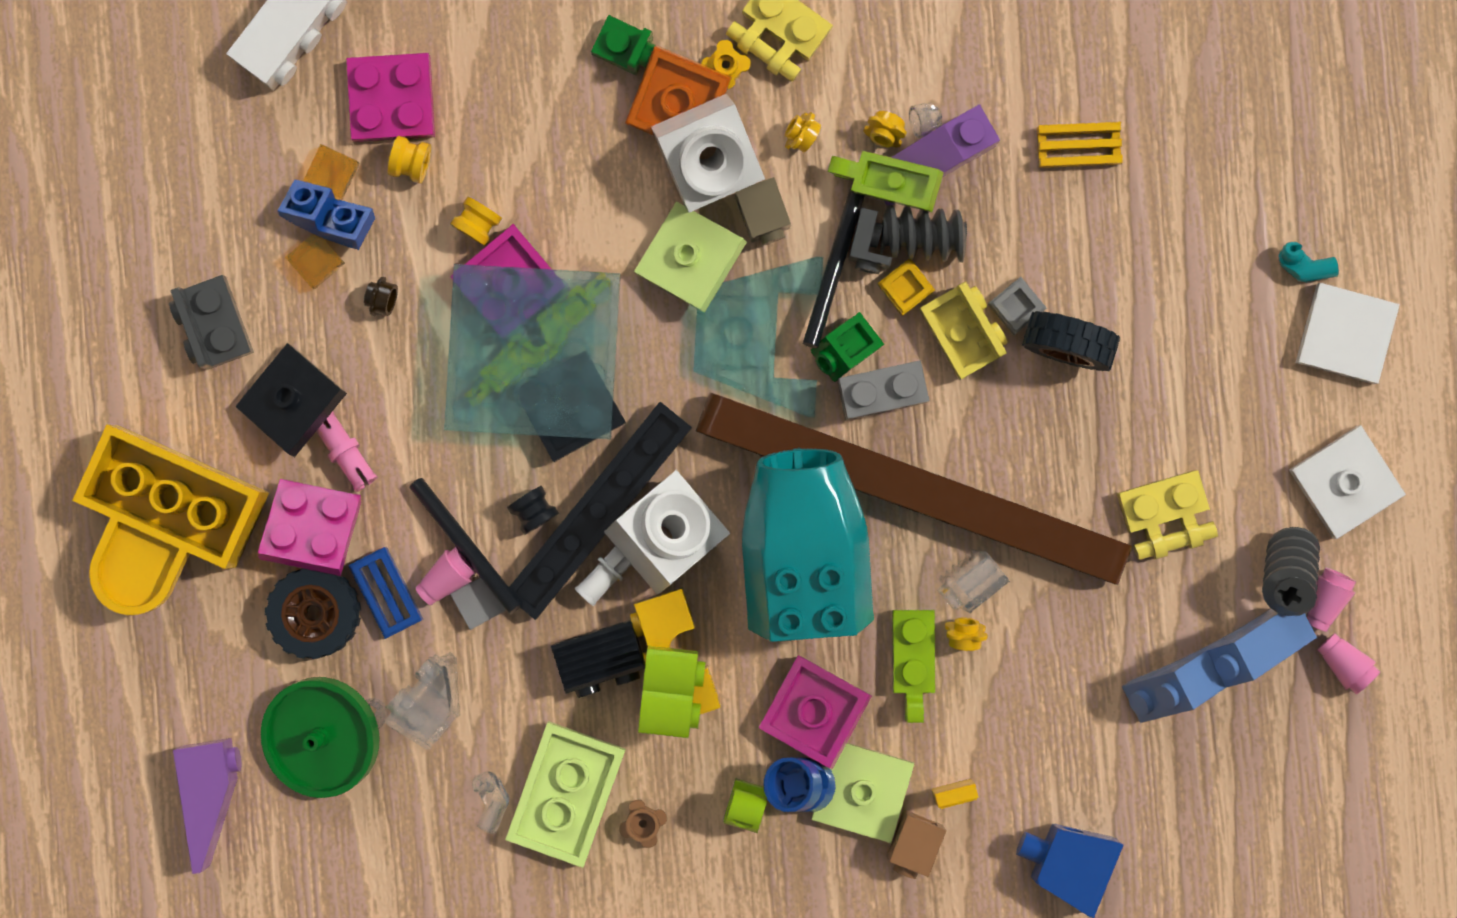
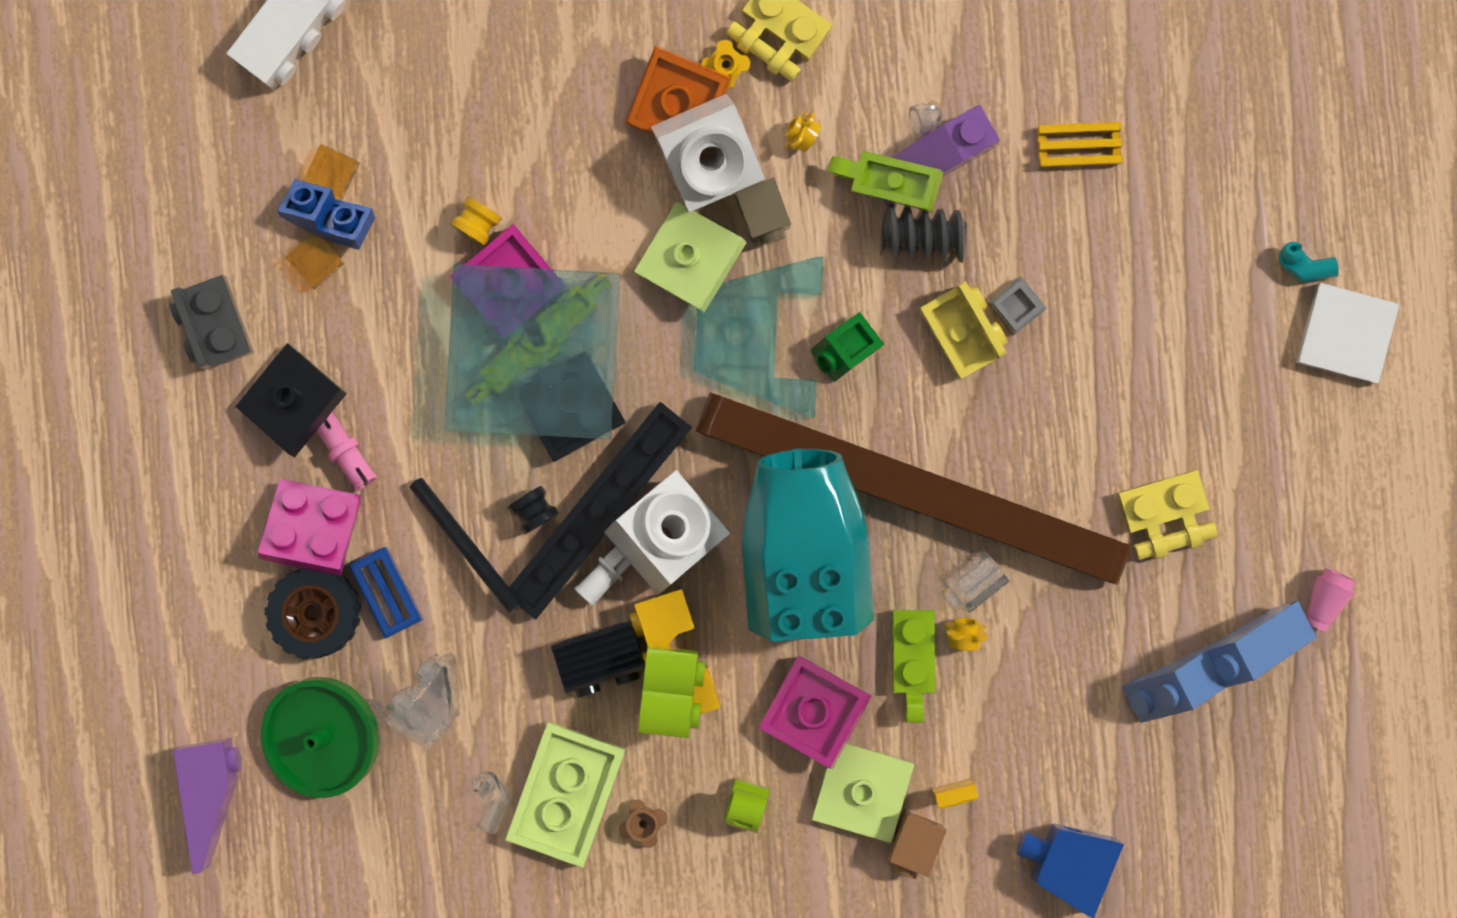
yellow brick [72,424,270,615] -> none
dark pink plate [346,53,435,142] -> none
dark brown plate [364,277,398,317] -> none
yellow wheel [388,136,431,184] -> none
bright pink cone [416,547,476,605] -> none
light grey tile [450,578,506,630] -> none
green bracket [591,15,656,75] -> none
blue wheel [764,757,836,812] -> none
black bar [803,189,865,348] -> none
light grey brick [837,360,930,421] -> none
dark grey bracket [848,208,892,274] -> none
yellow plate [863,111,907,148] -> none
yellow tile [877,259,935,316] -> none
black wheel [1022,311,1120,371] -> none
dark grey piece [1262,527,1320,616] -> none
white plate [1289,425,1406,539] -> none
bright pink cone [1317,633,1380,695] -> none

